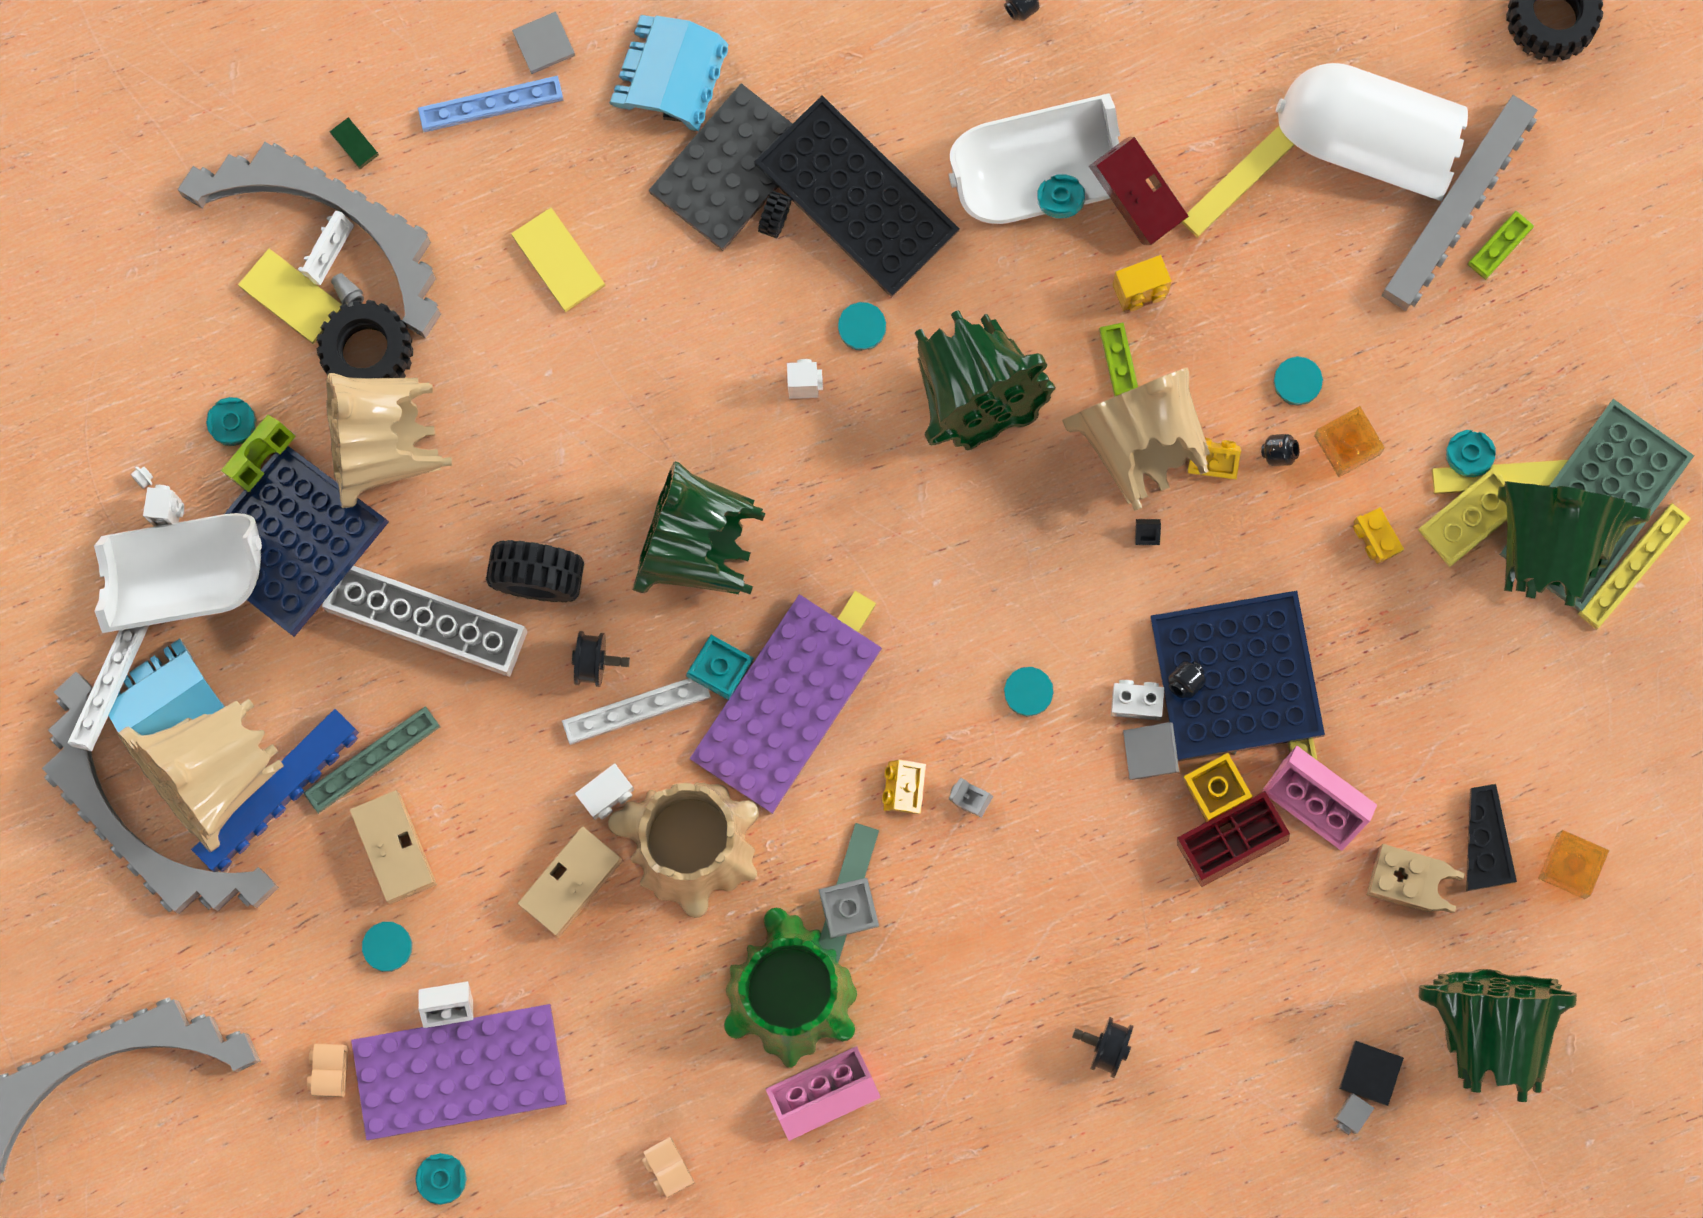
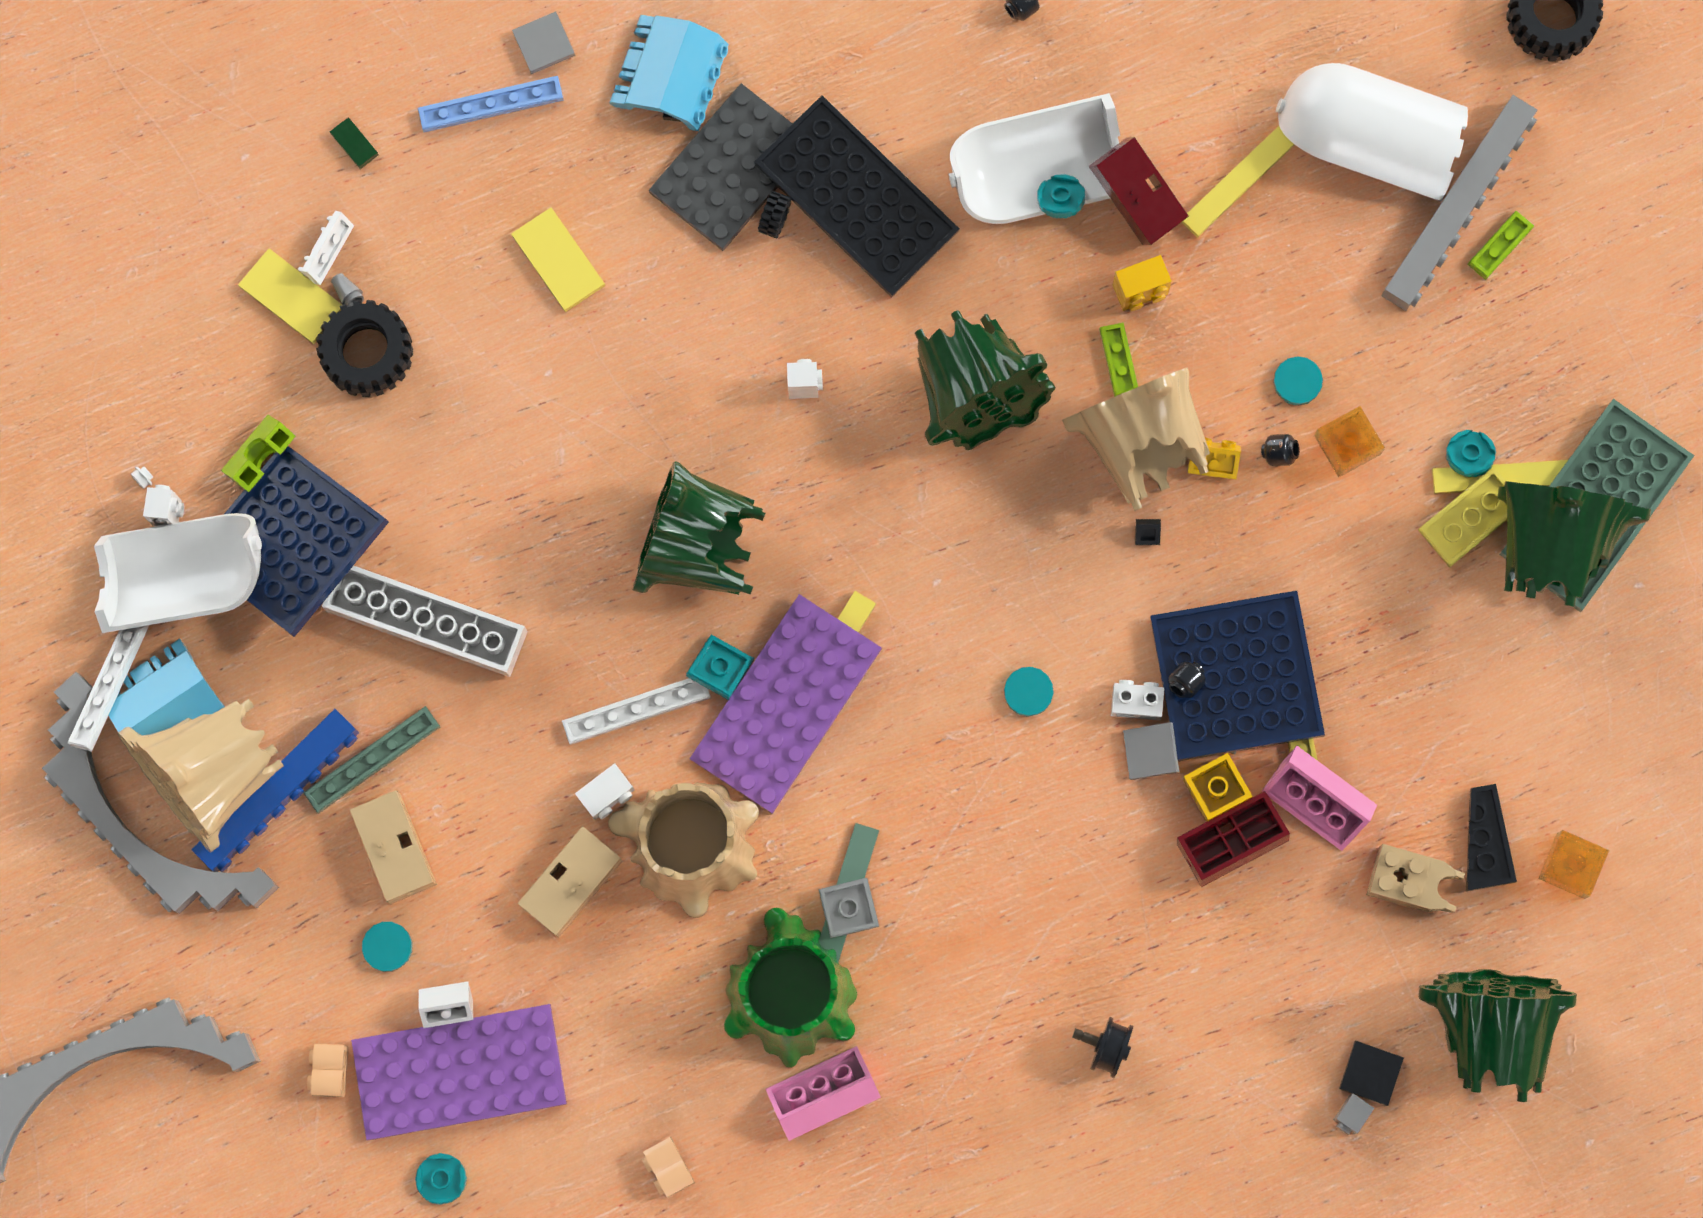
light grey arch [178,142,441,339] -> none
teal tile [206,397,256,446] -> none
tan piece [326,373,452,508] -> none
black tyre [486,540,584,603] -> none
black wheel [572,631,630,687] -> none
teal tile [838,302,886,351] -> none
bracket [882,760,926,814] -> none
light grey bracket [949,778,993,818] -> none
yellow bracket [1353,507,1404,564] -> none
light yellow tile [1578,503,1691,630] -> none

